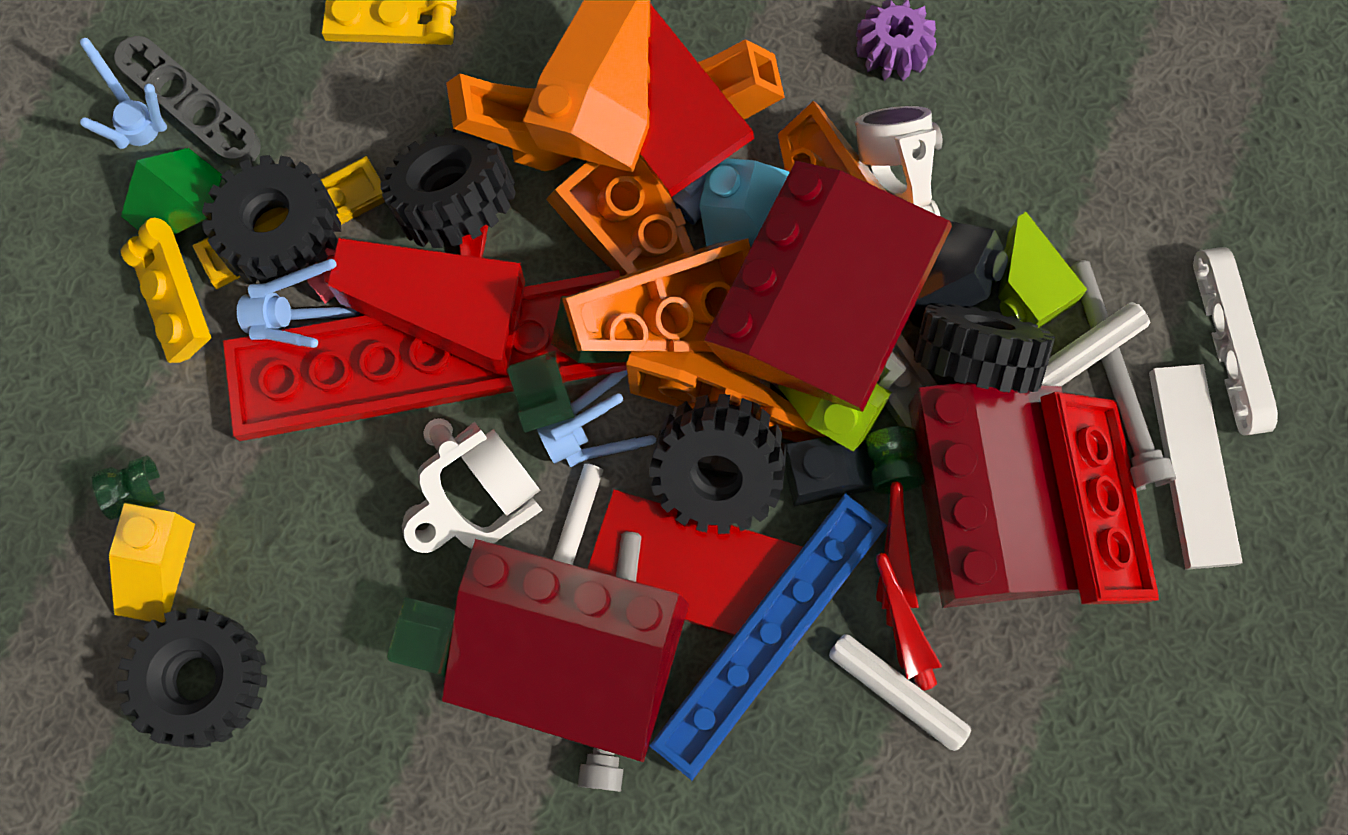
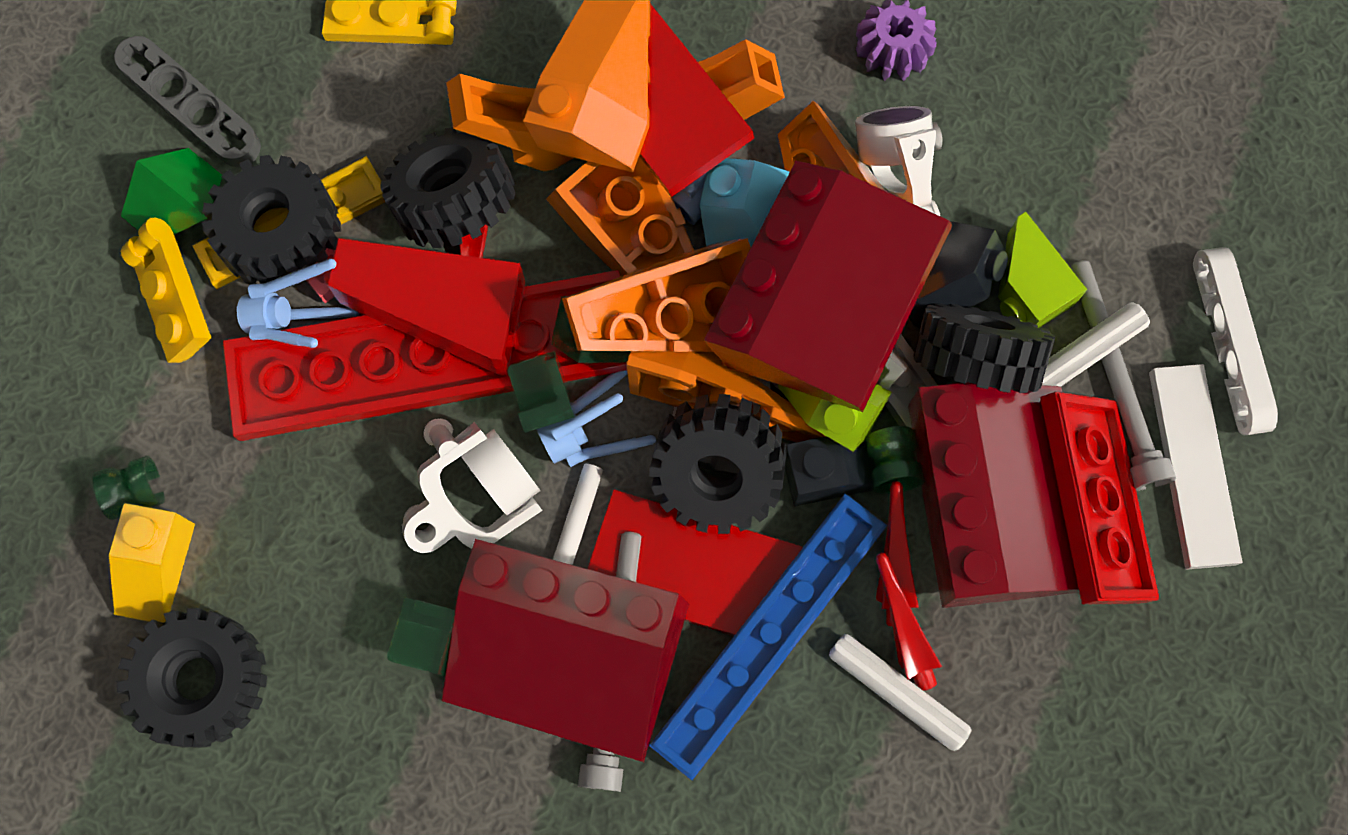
light blue plant [80,38,167,149] -> none

